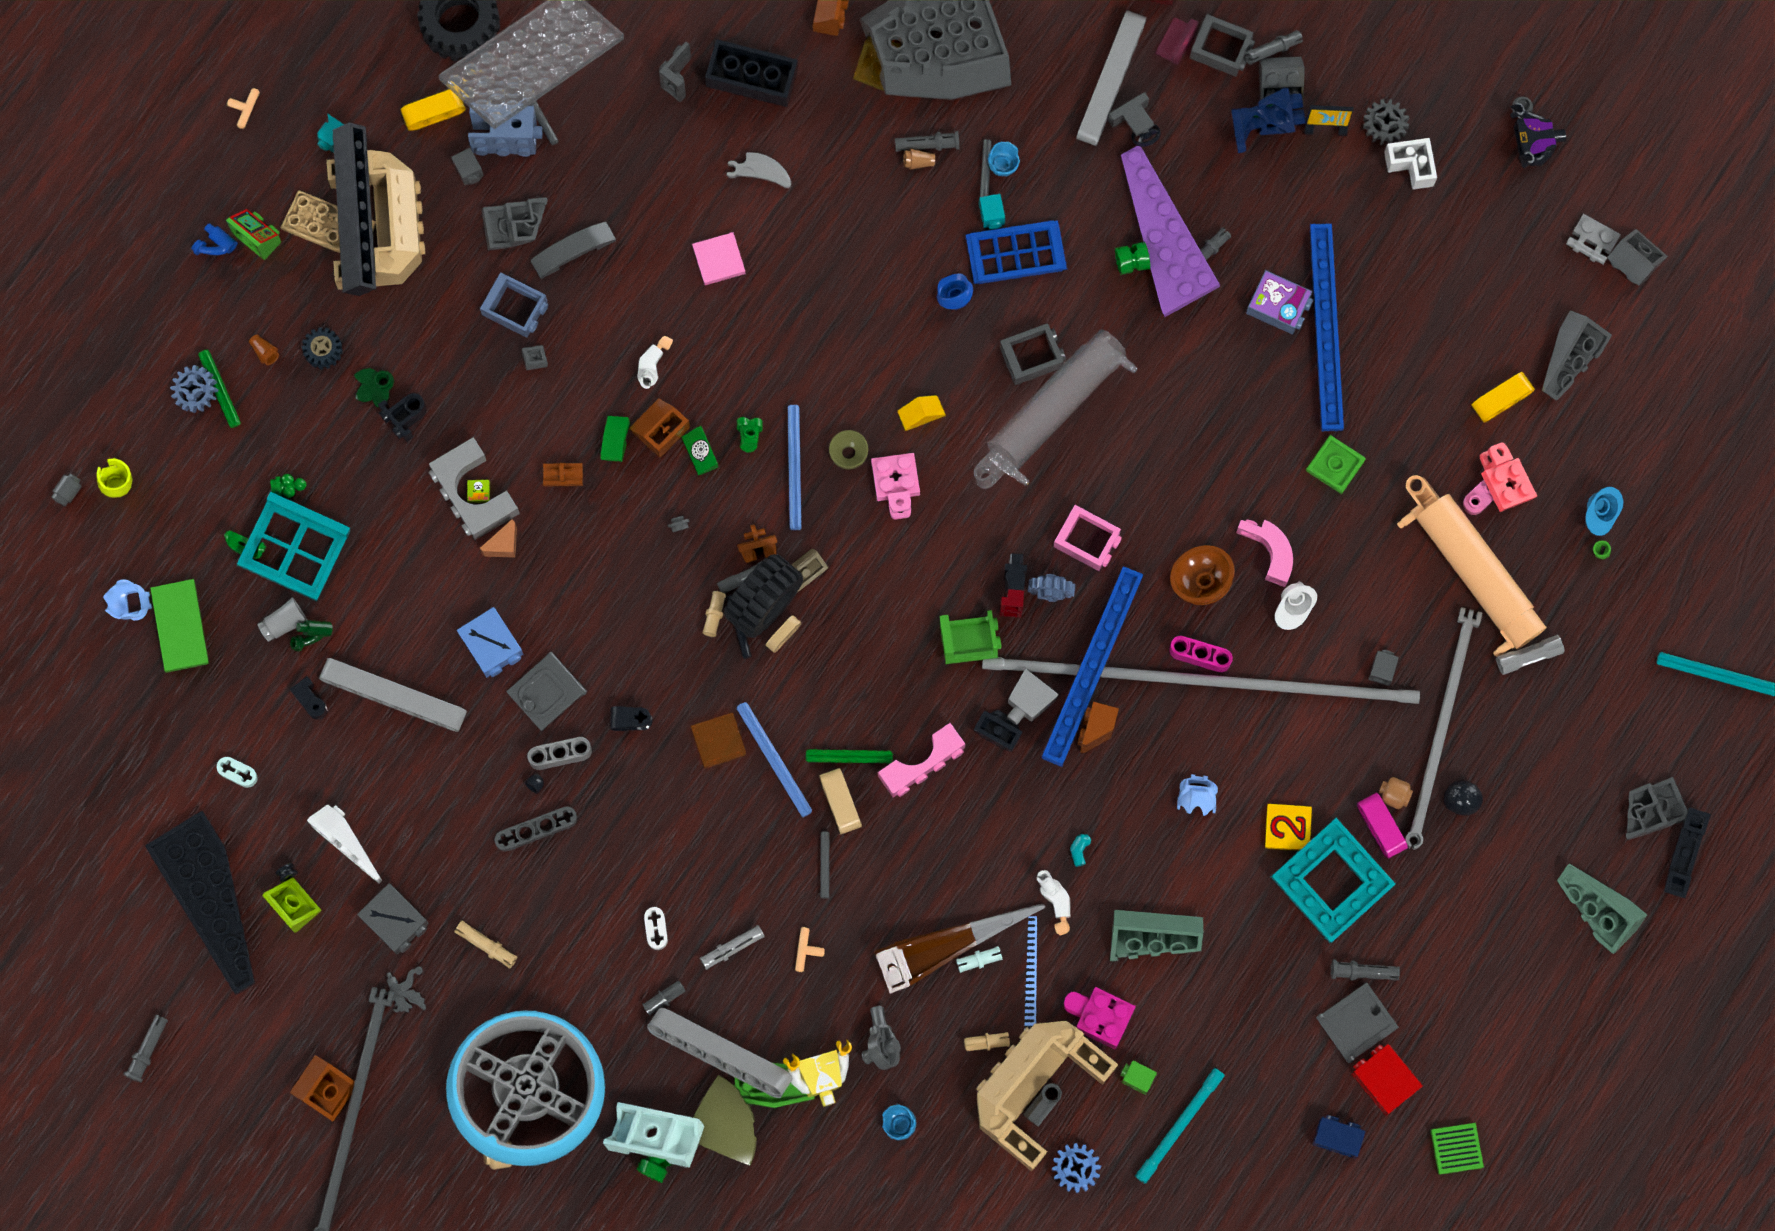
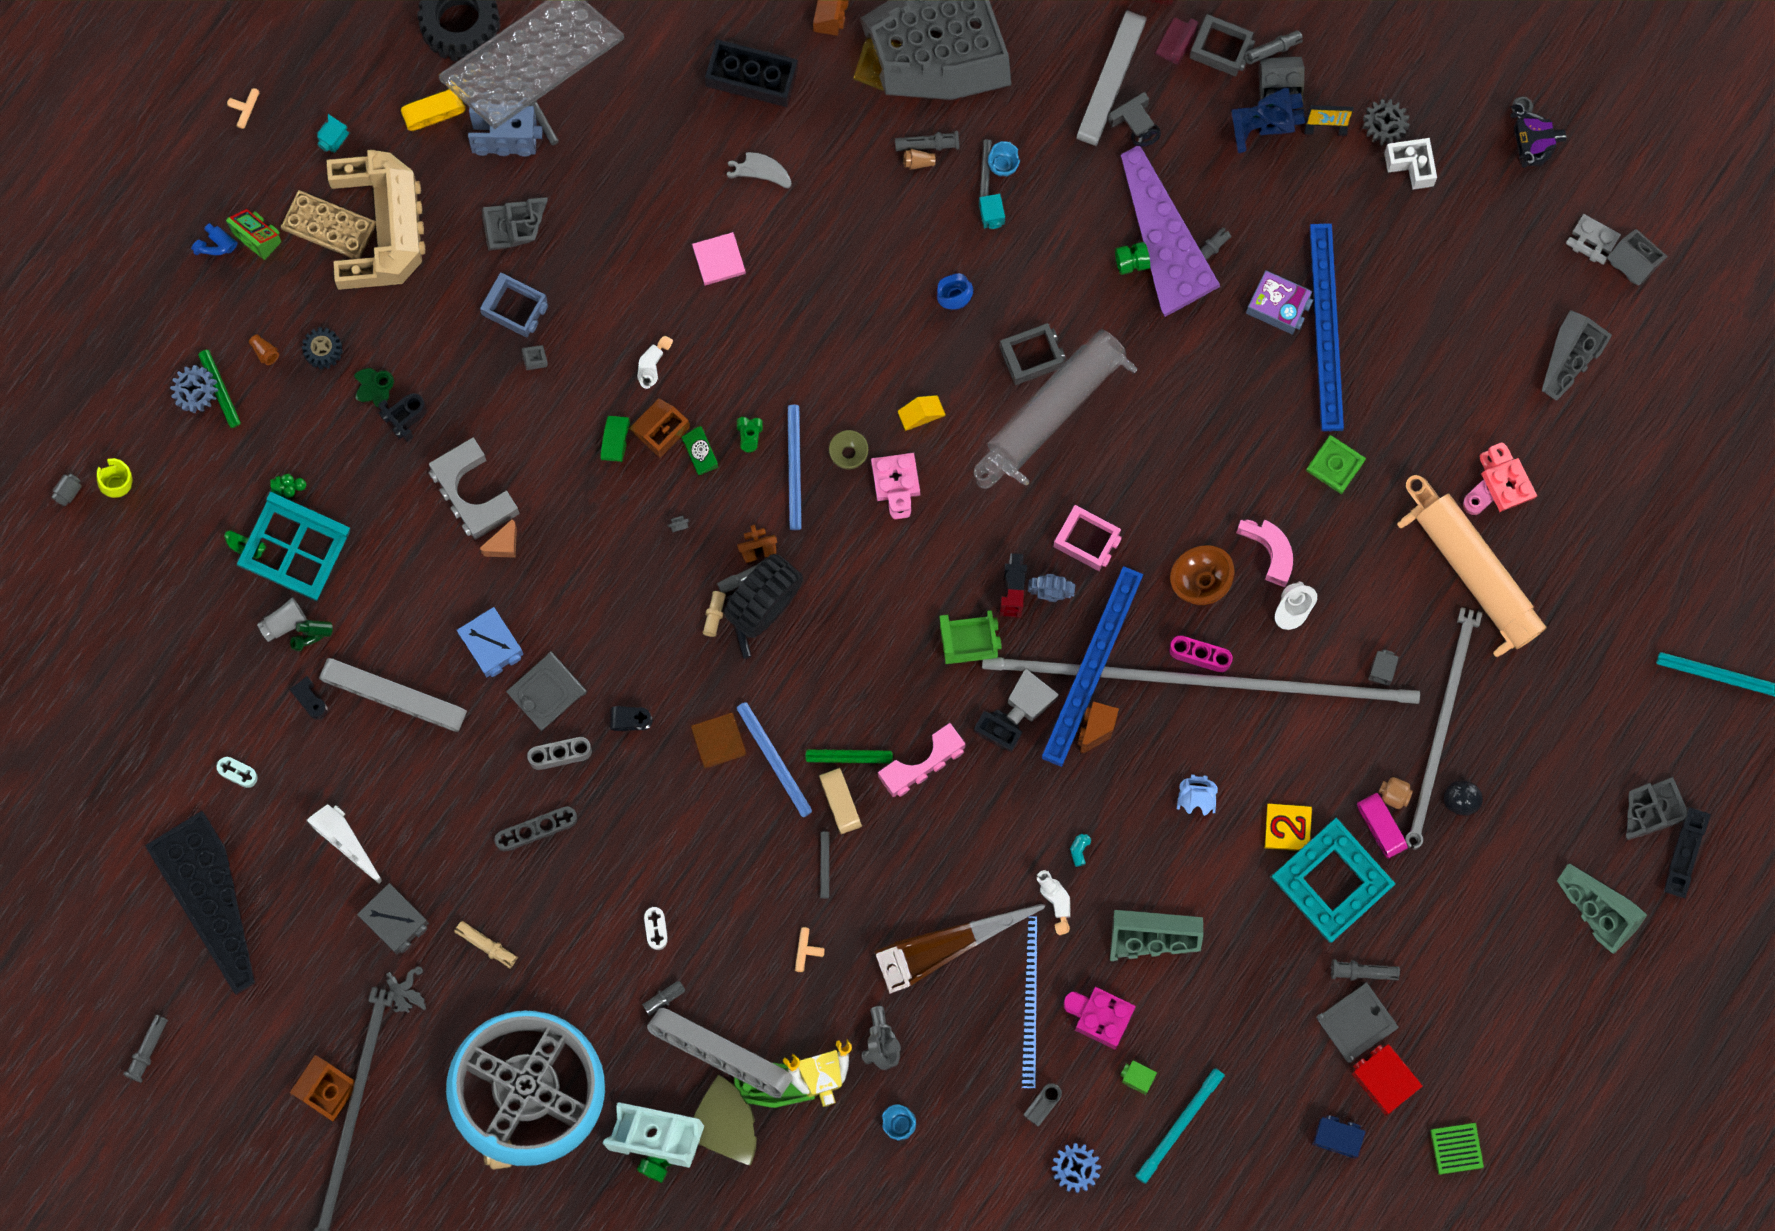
light blue helmet [103,580,152,621] -> none
bright green tile [151,579,209,673] -> none
lime slope [262,878,321,933] -> none
black bush [275,863,298,883] -> none
black brick [333,122,376,296] -> none
dark grey brick [451,148,483,185] -> none
lime tile [467,480,490,503] -> none
black hinge [524,774,544,794] -> none
dark grey slope [531,222,616,279] -> none
dark orange hips [543,463,583,486] -> none
dark grey bracket [659,42,691,102] -> none
light grey pin [700,925,765,970] -> none
tan beam [766,615,802,653] -> none
dark tan slope [791,549,828,592] -> none
light aqua pin [956,946,1003,973] -> none
tan axle [964,1032,1010,1051] -> none
blue piece [966,220,1067,284] -> none
tan wedge [976,1021,1118,1171] -> none
yellow beam [1471,372,1535,423] -> none
light grey axle [1496,635,1565,675] -> none
dark azure piece [1586,487,1623,536] -> none
bright green hinge [1593,541,1611,559] -> none

